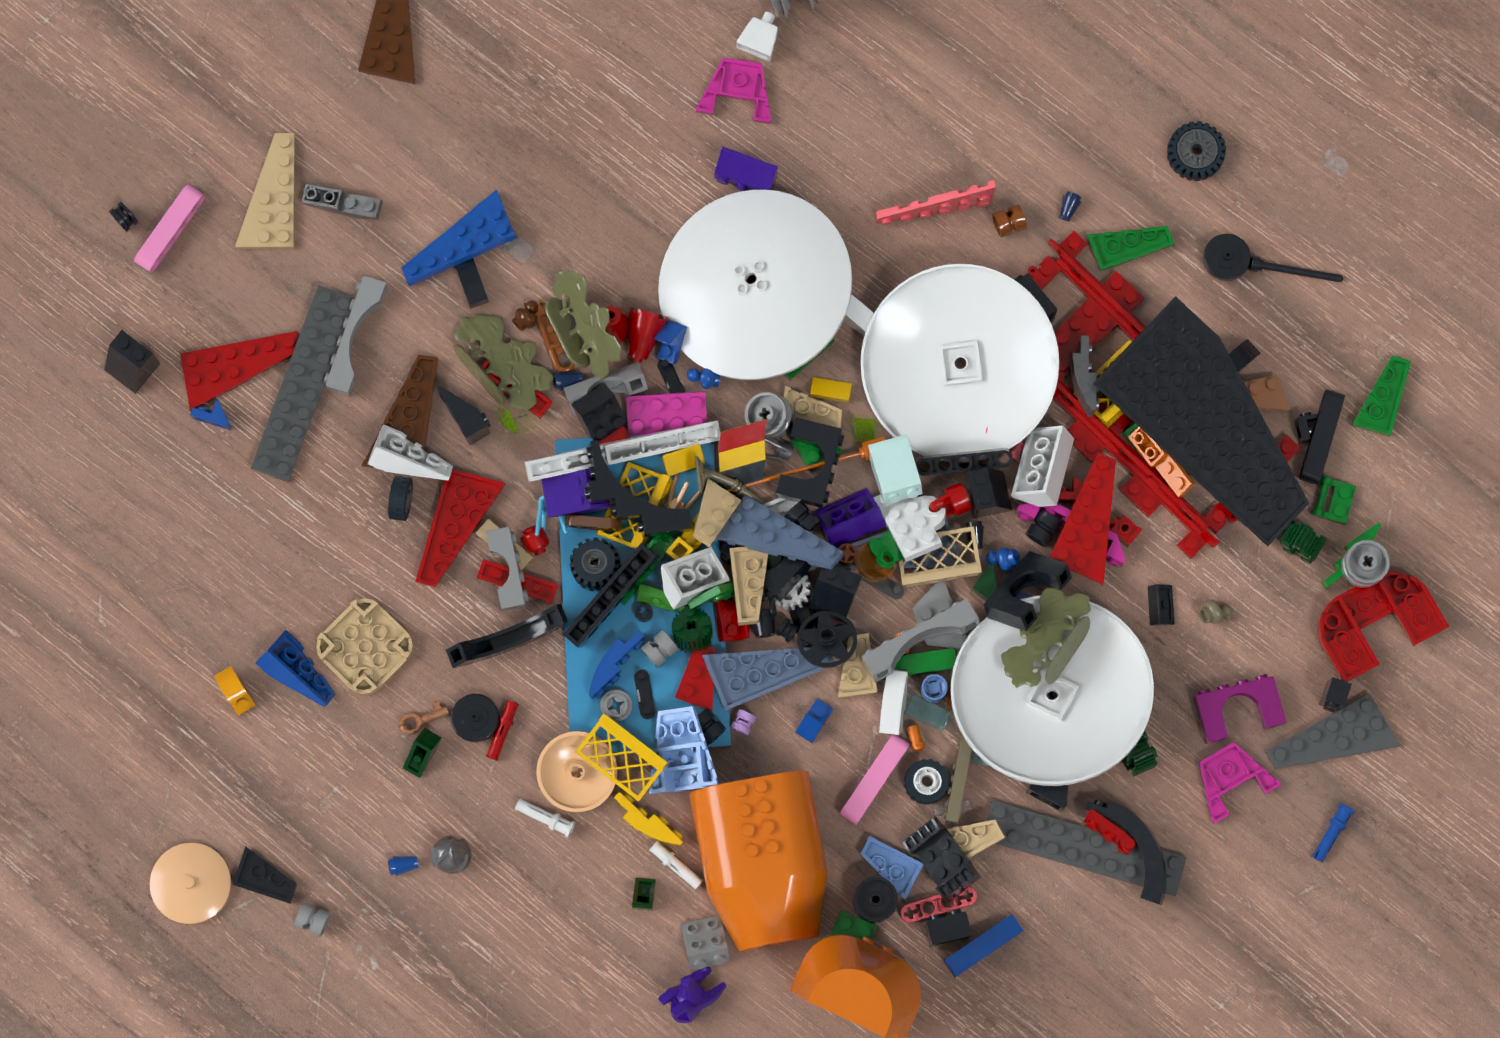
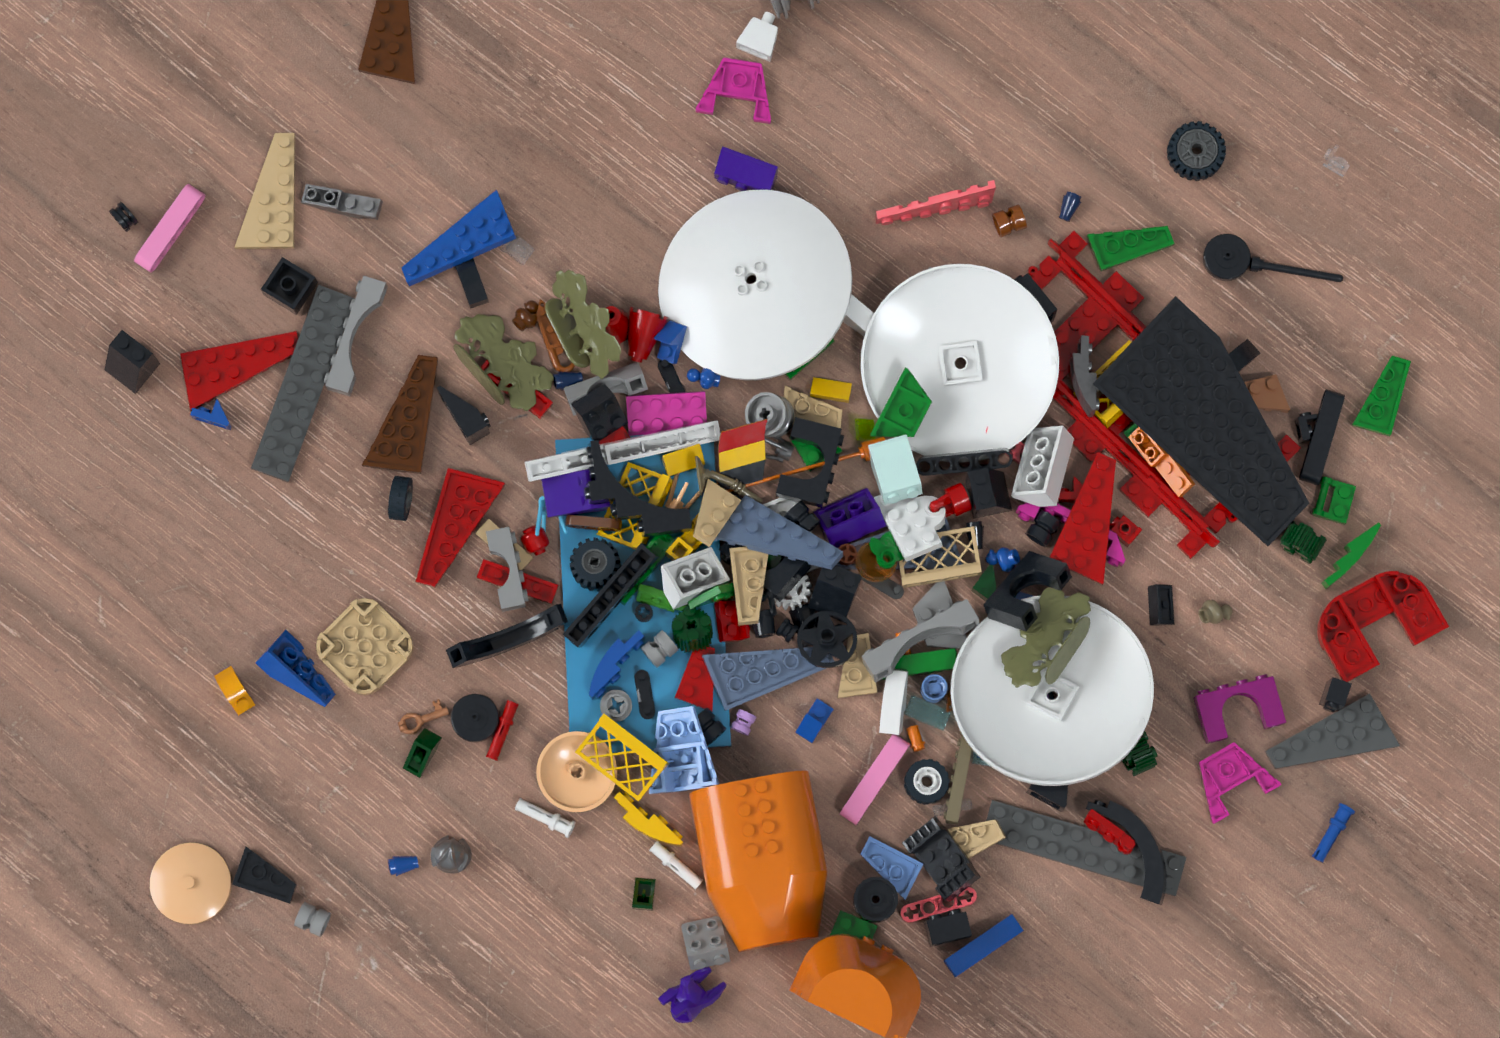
white wedge [368,424,453,480] -> none
clear neon green slope [500,409,519,435] -> none
light grey wheel [1341,540,1390,588] -> none
none -> black brick [261,257,318,315]
none -> green wing [870,367,932,437]

